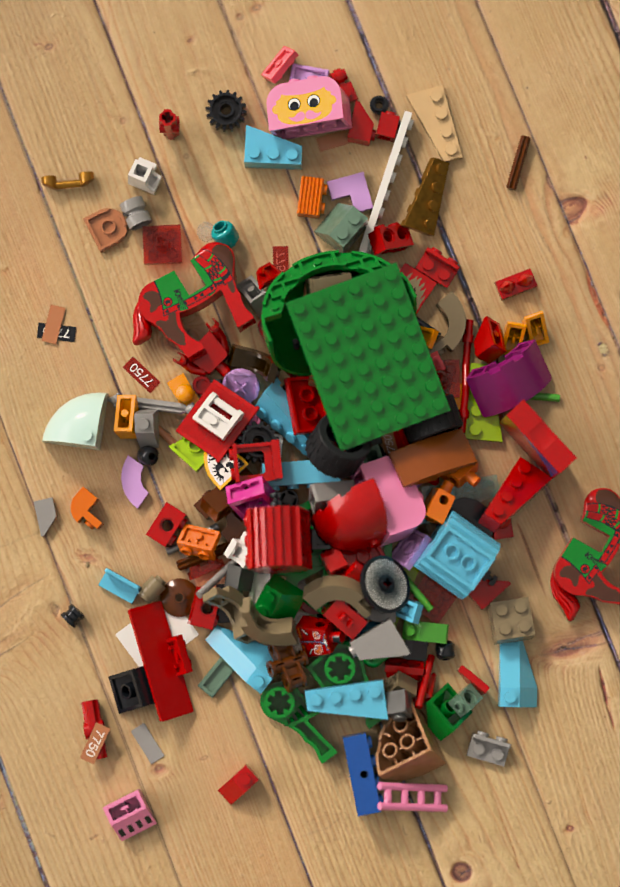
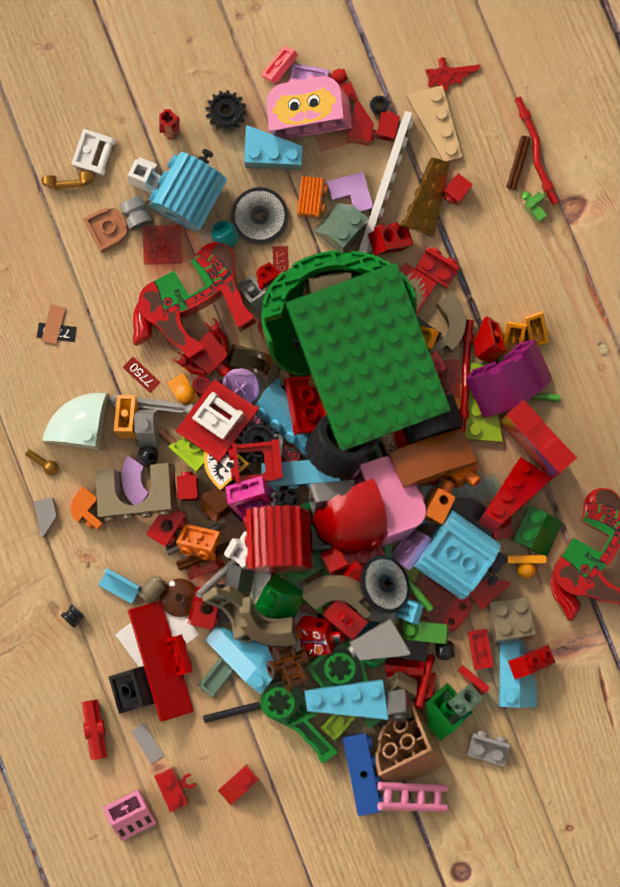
nougat sticker [80,722,110,764] -> none
red tile [494,269,537,301] -> none
none -> pearl gold bar [25,449,58,475]
none -> white plate [71,129,116,176]
none -> dark tan arch [96,463,177,522]
none -> medium azure piece [148,149,228,232]
none -> red brick [154,767,196,812]
none -> red brick [176,472,199,502]
none -> black bar [203,702,261,723]
none -> piece [231,187,288,244]
none -> tile [282,444,302,462]
none -> lime plate [320,714,357,741]
none -> red piece [425,57,480,91]
none -> red plate [441,598,472,632]
none -> red brick [443,173,473,206]
none -> red plate [467,628,494,670]
none -> black piece [490,552,507,573]
none -> light orange tile [506,555,546,579]
none -> red brick [508,645,556,679]
none -> green slope [512,505,563,557]
none -> red bar [514,97,559,206]
none -> bright green piece [522,191,547,223]

